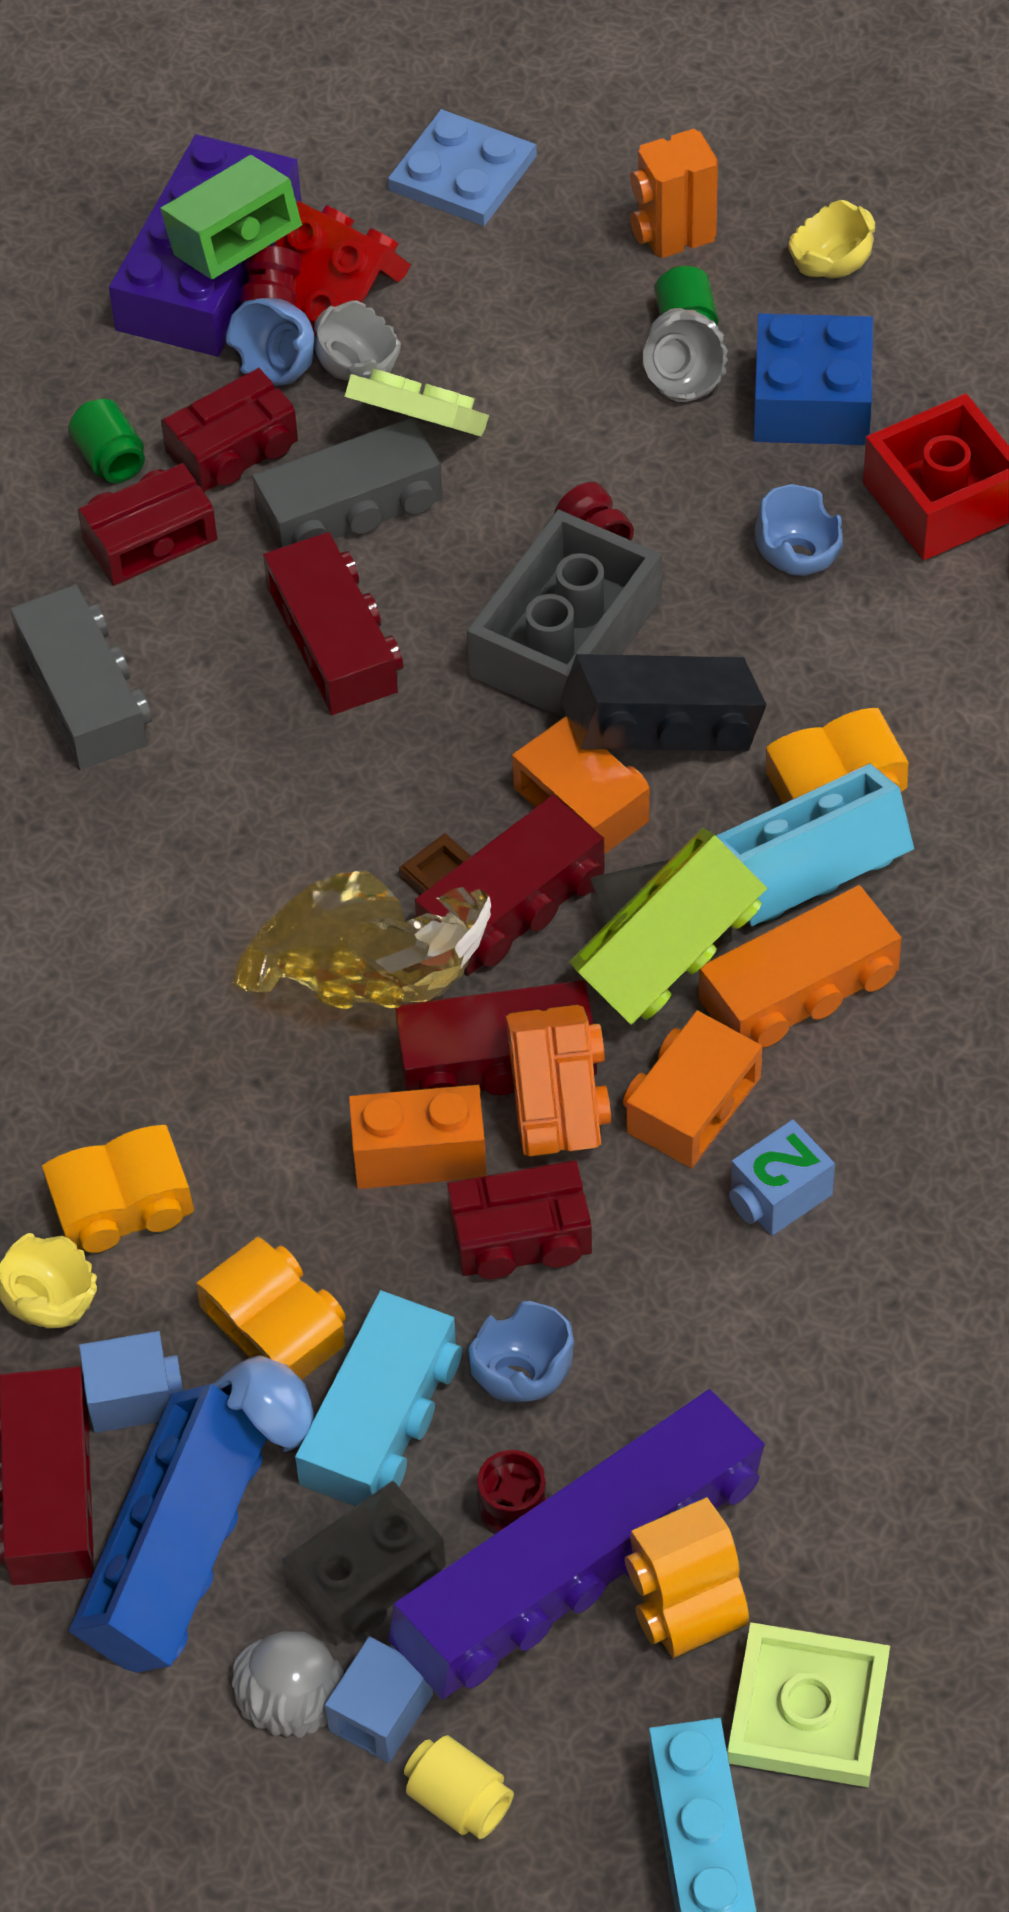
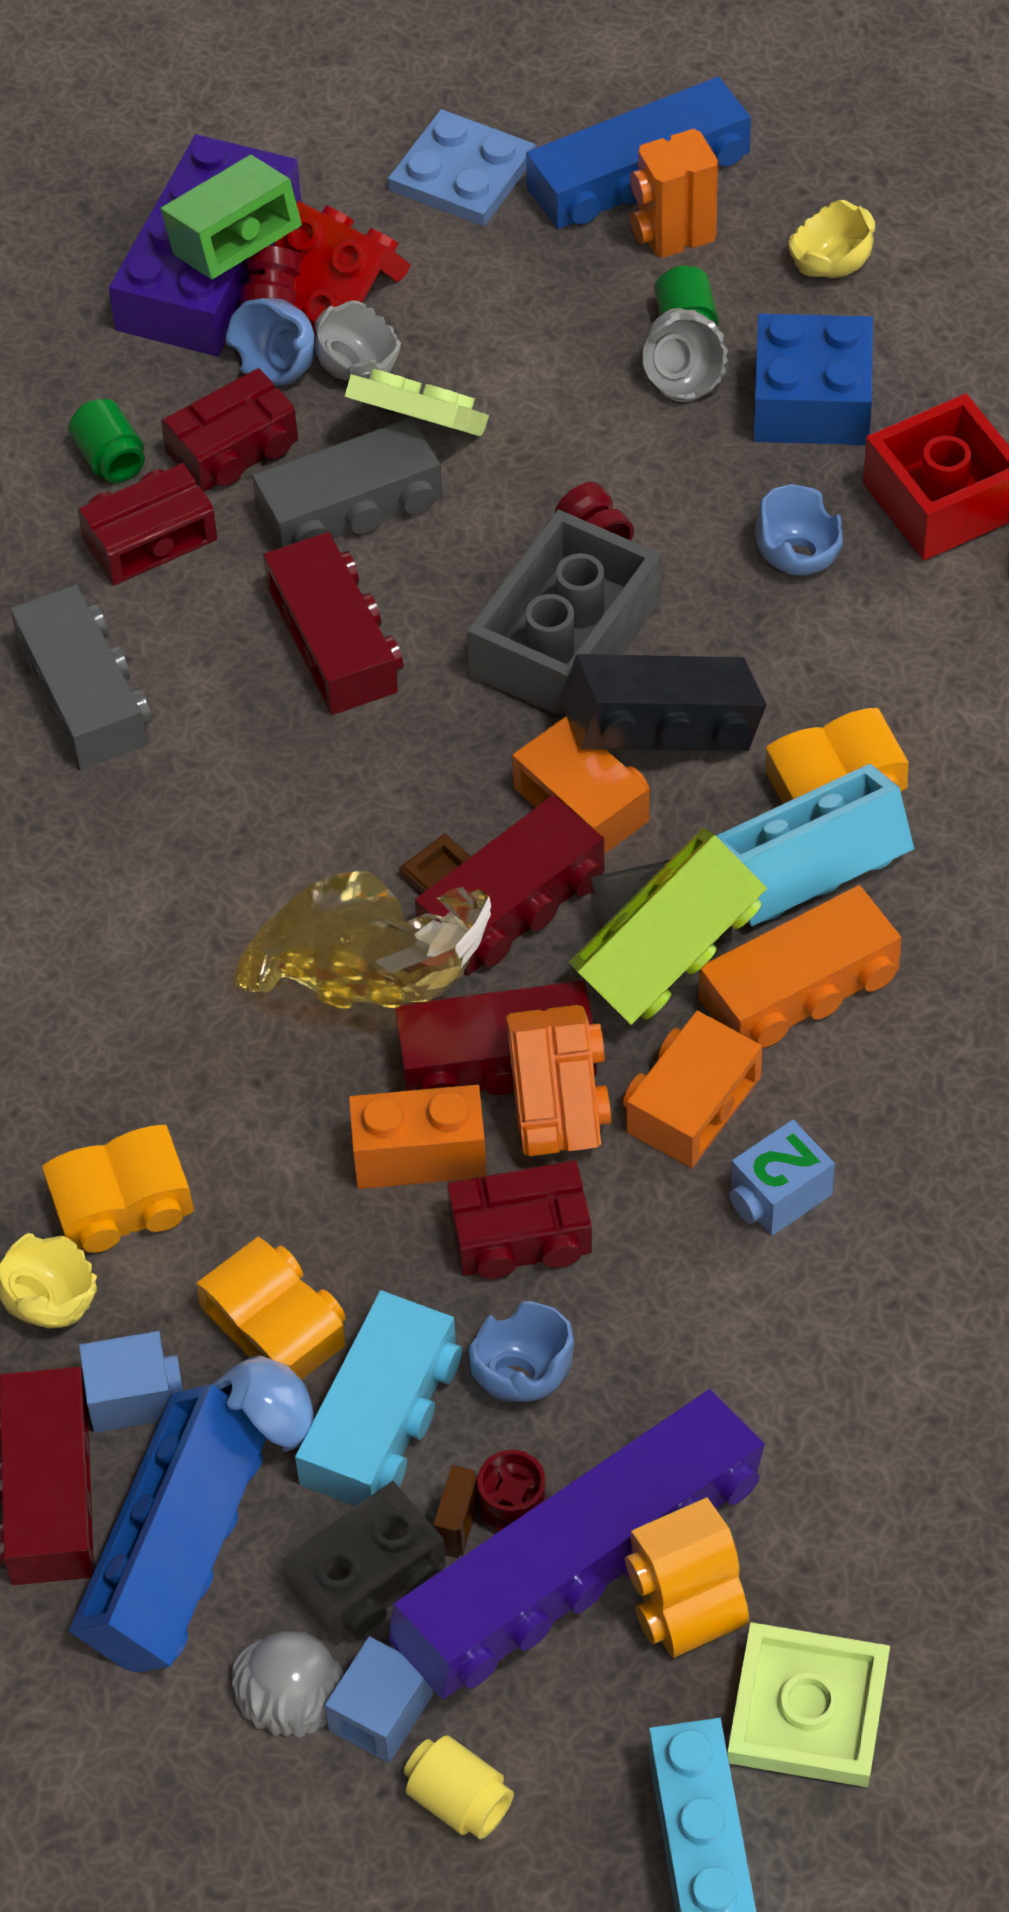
none -> reddish brown tile [433,1465,479,1559]
none -> blue brick [526,76,751,229]

